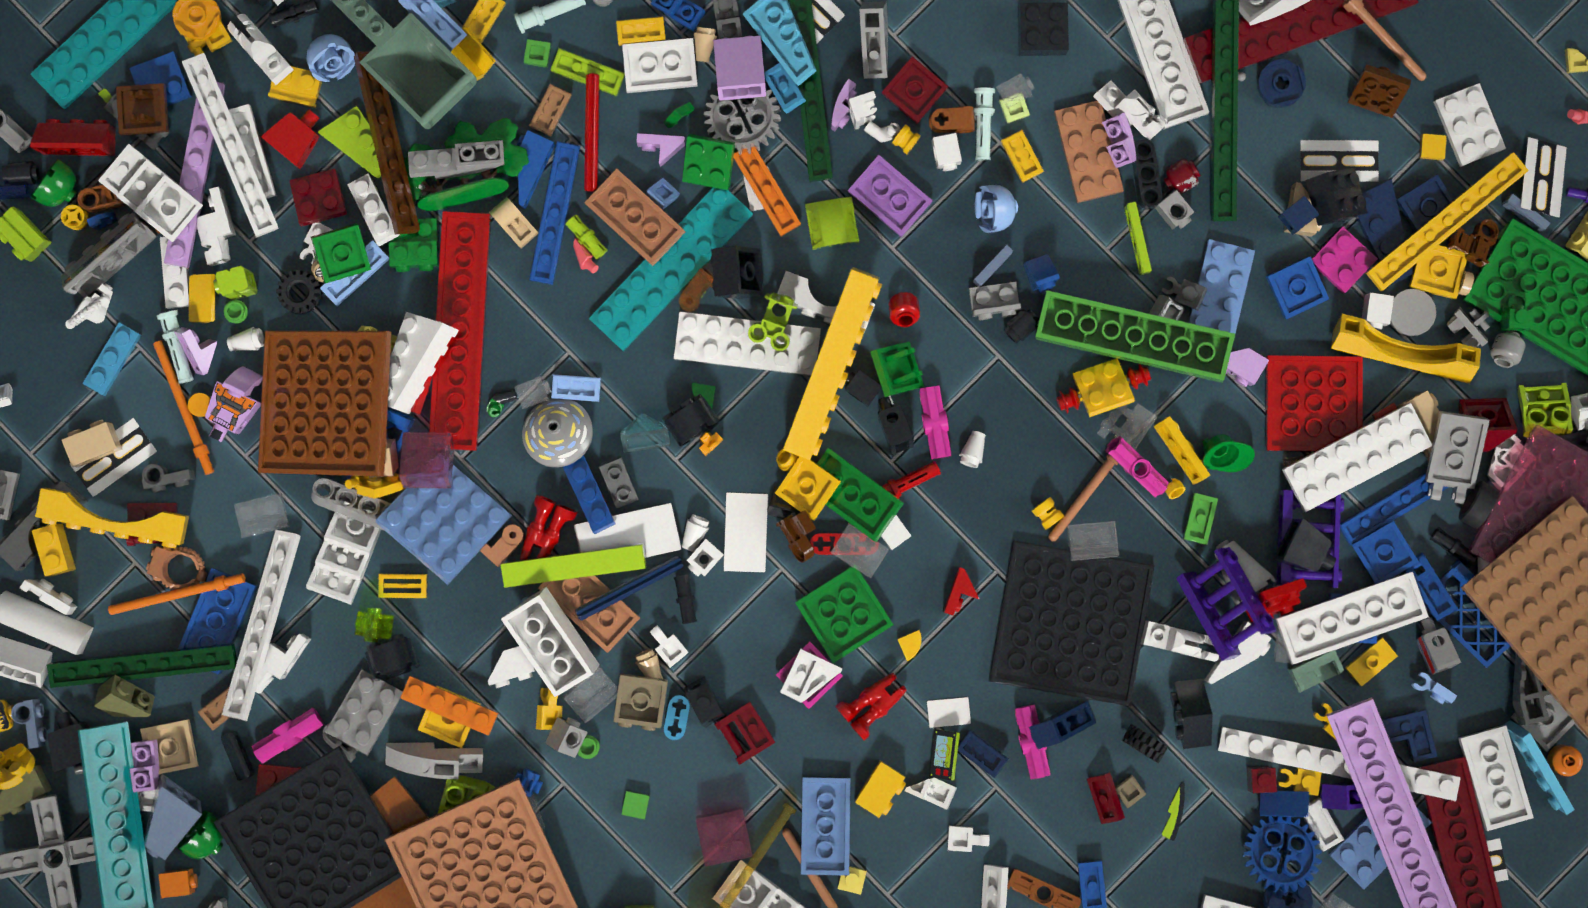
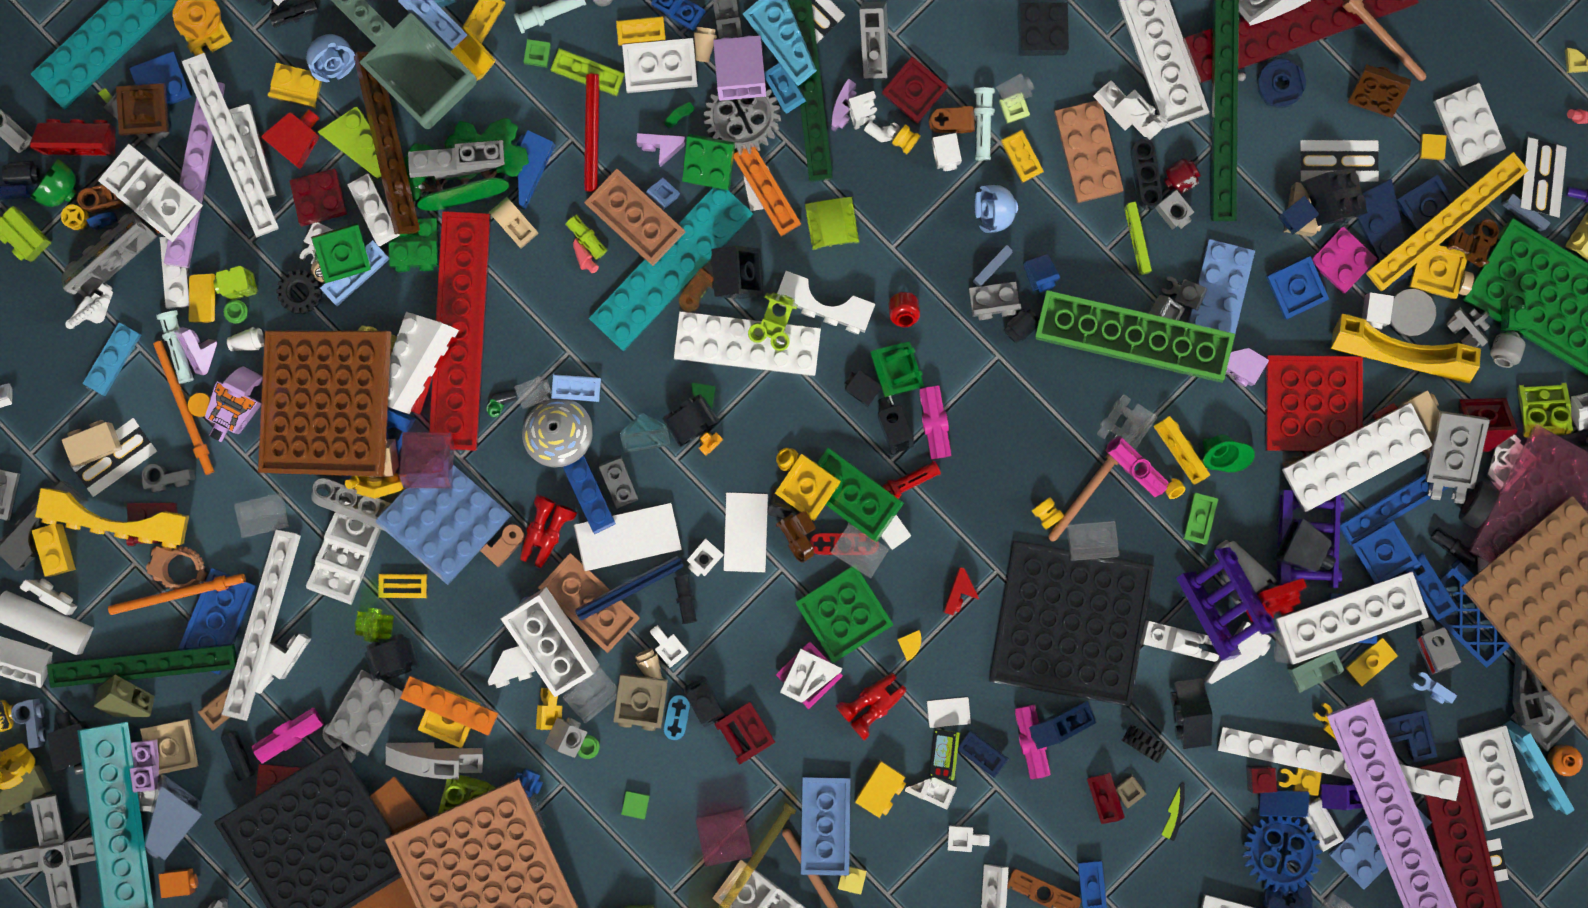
green cylinder [176,810,223,859] -> none
white plate [197,187,236,266] -> none
white plate [227,14,294,85] -> none
lime tile [501,544,646,588] -> none
medium nougat plate [529,84,572,137] -> none
blue tile [529,141,581,285] -> none
white cone [681,514,709,552] -> none
yellow brick [783,267,882,460] -> none
medium lavender plate [848,155,932,238] -> none
white cone [959,431,986,468] -> none
yellow plate [1056,358,1151,417] -> none
lavender slope [1102,113,1136,168] -> none

